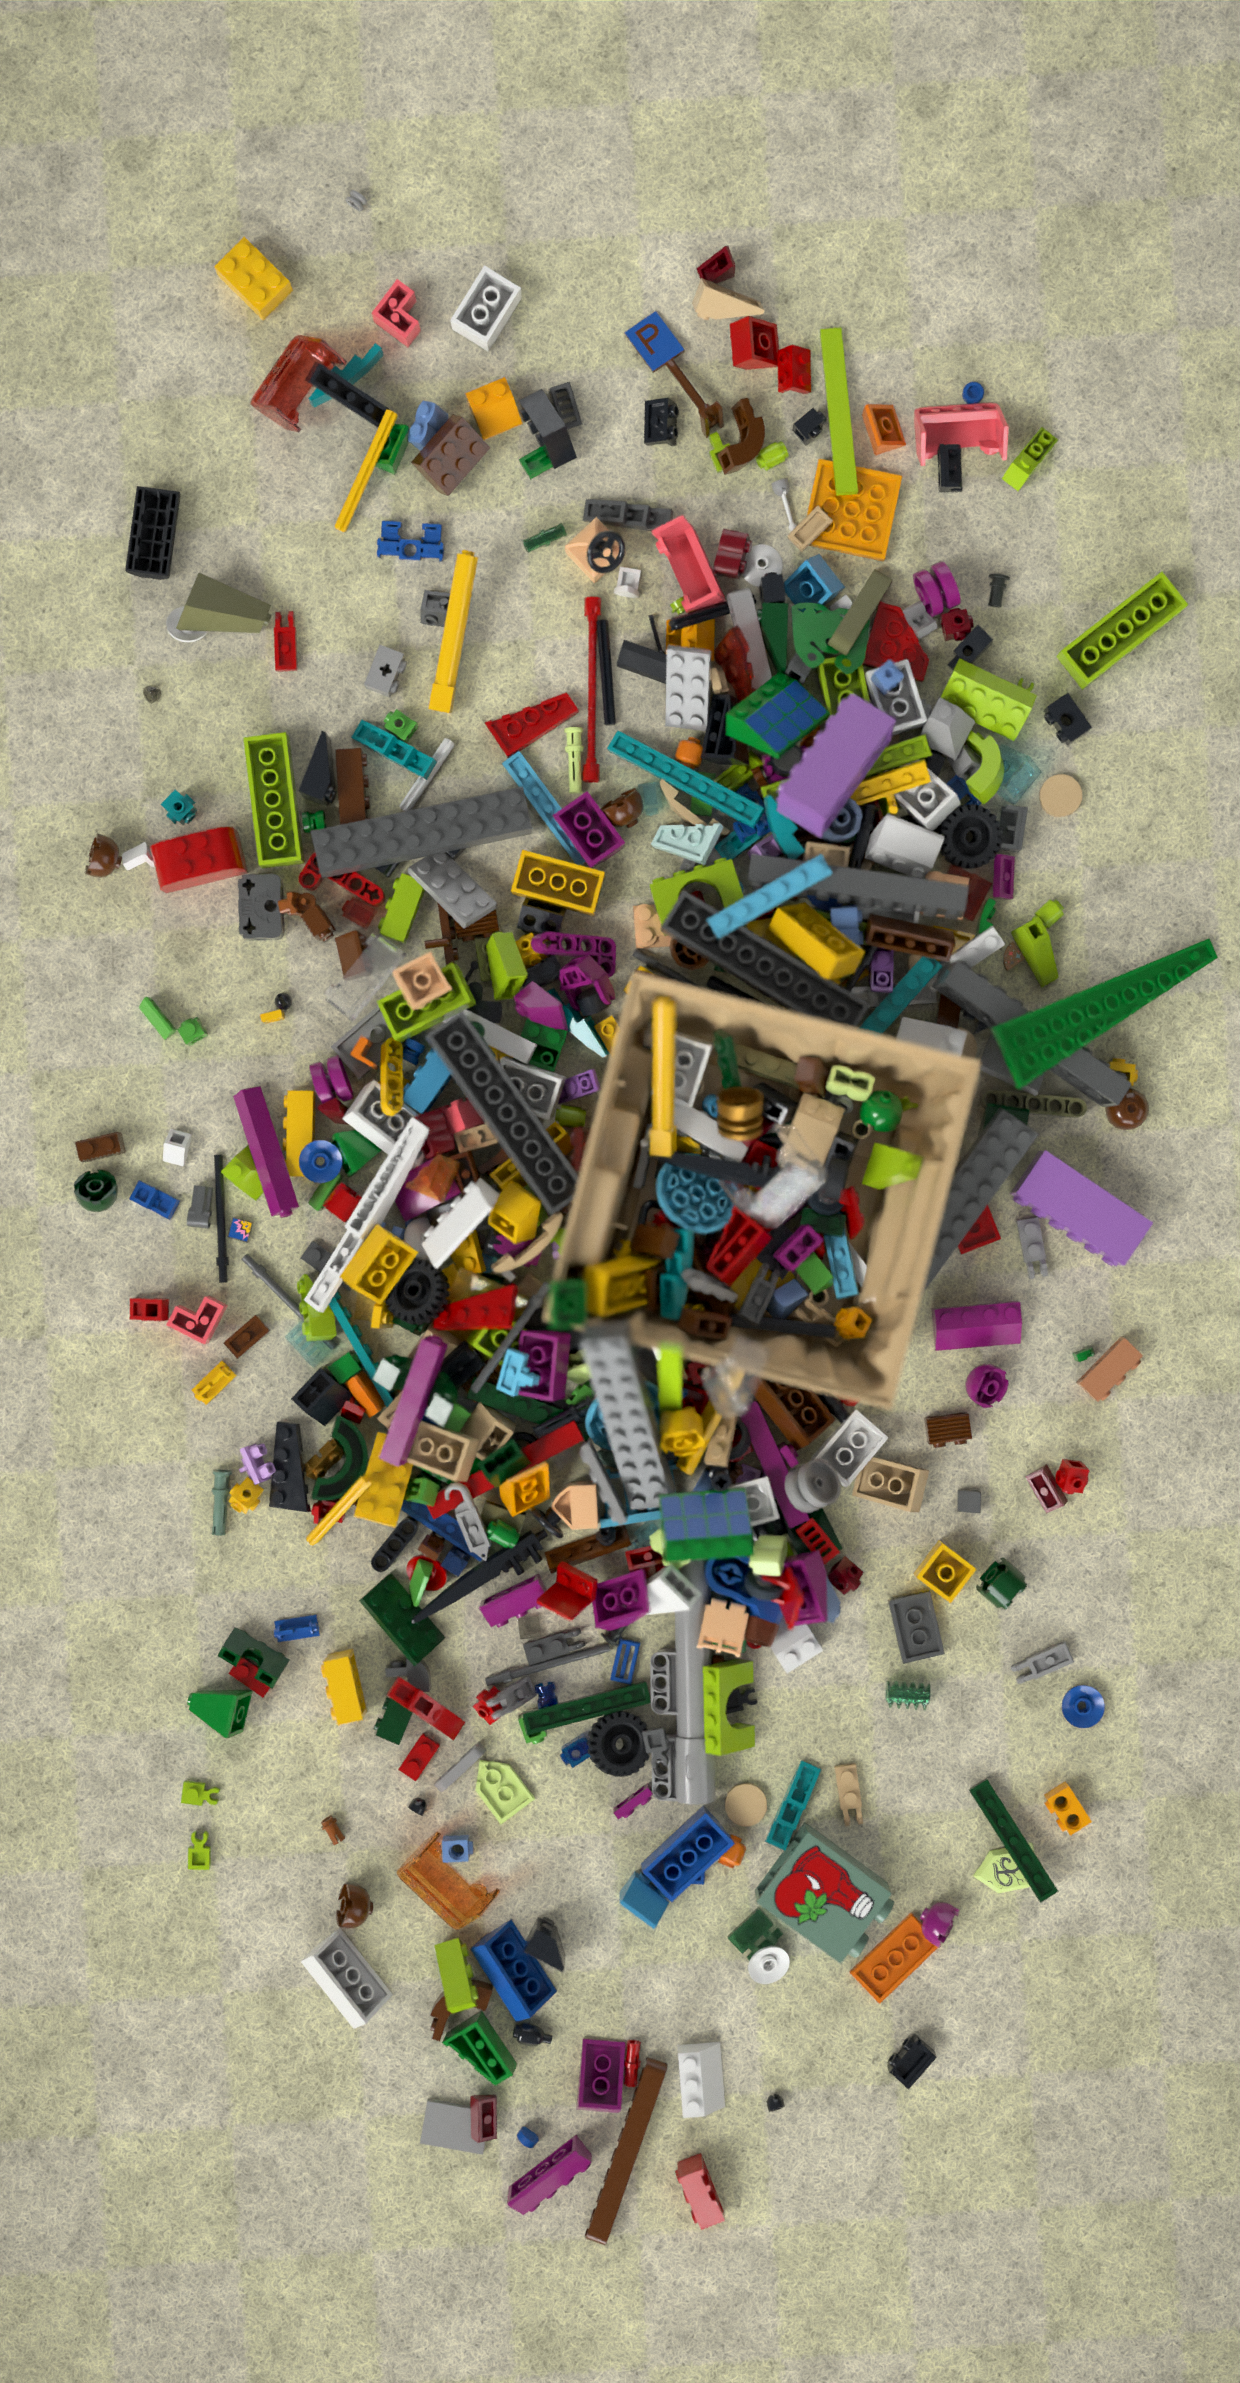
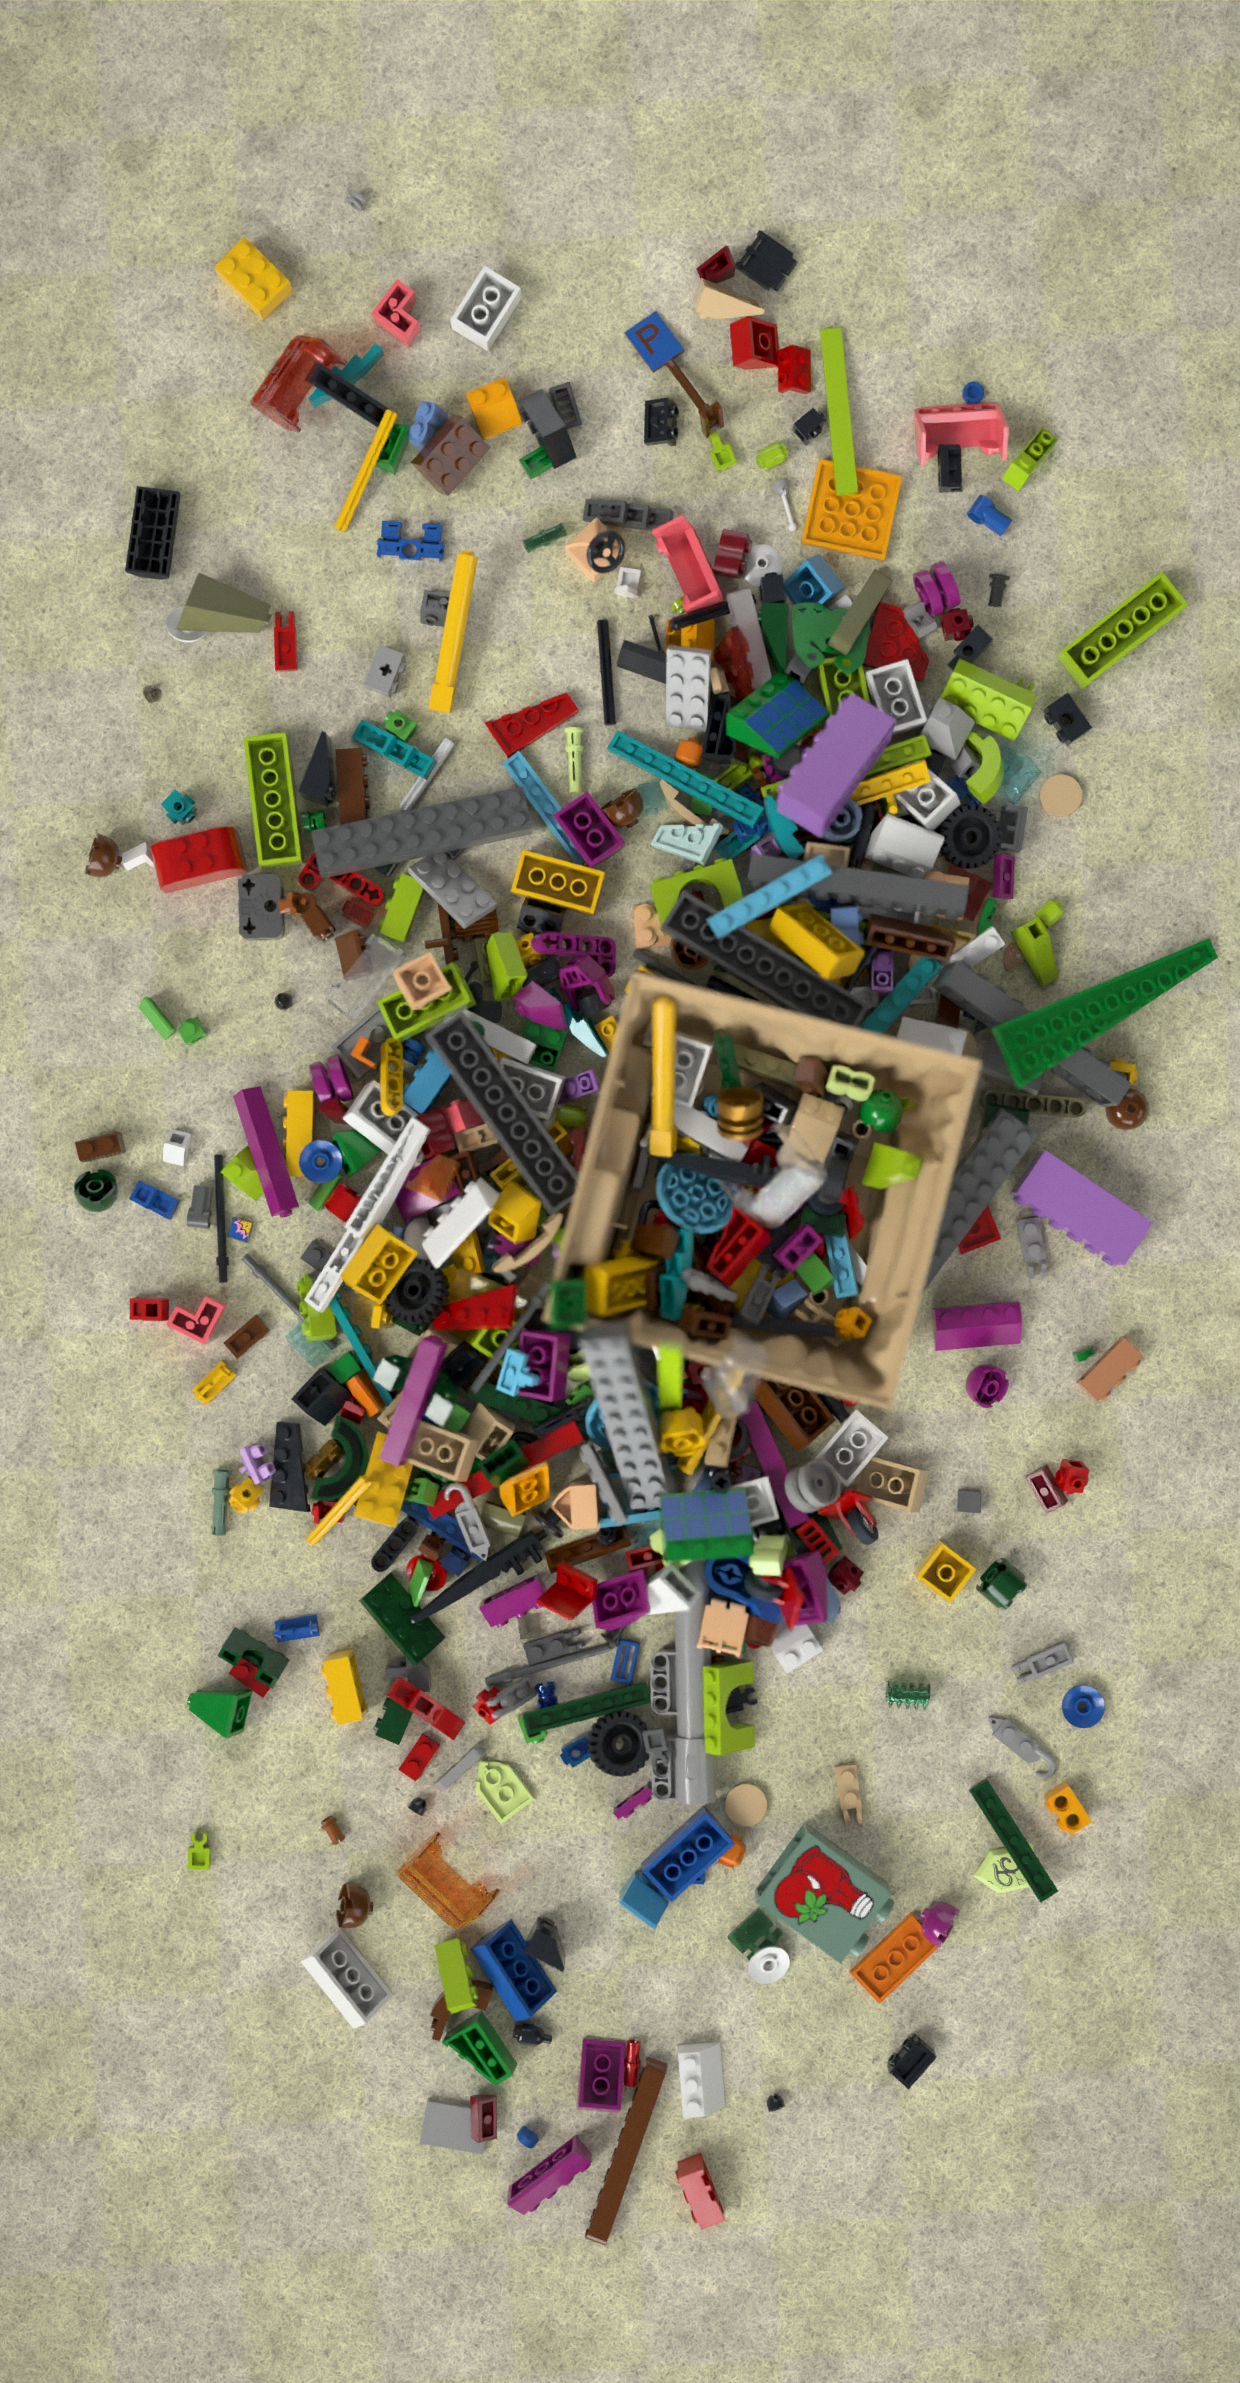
lime plate [181,1780,220,1806] -> none
yellow tile [260,1009,285,1024] -> none
medium blue brick [442,1835,474,1863] -> none
green brick [486,1519,520,1548] -> none
red hose [583,596,601,783] -> none
reddish brown arch [717,398,765,475] -> none
teal slope [765,1760,821,1851] -> none
magenta plate [777,1441,799,1468] -> none
tan tile [787,506,833,552] -> none
orange slope [862,404,906,455] -> none
medium blue brick [870,660,904,695] -> none
dark grey plate [888,1590,945,1664] -> none
reddish brown brick [924,1412,972,1448] -> none
none -> black plate [735,230,797,292]
none -> red plate [817,1489,879,1545]
none -> blue piece [967,495,1012,537]
none -> light grey plate [988,1717,1057,1779]

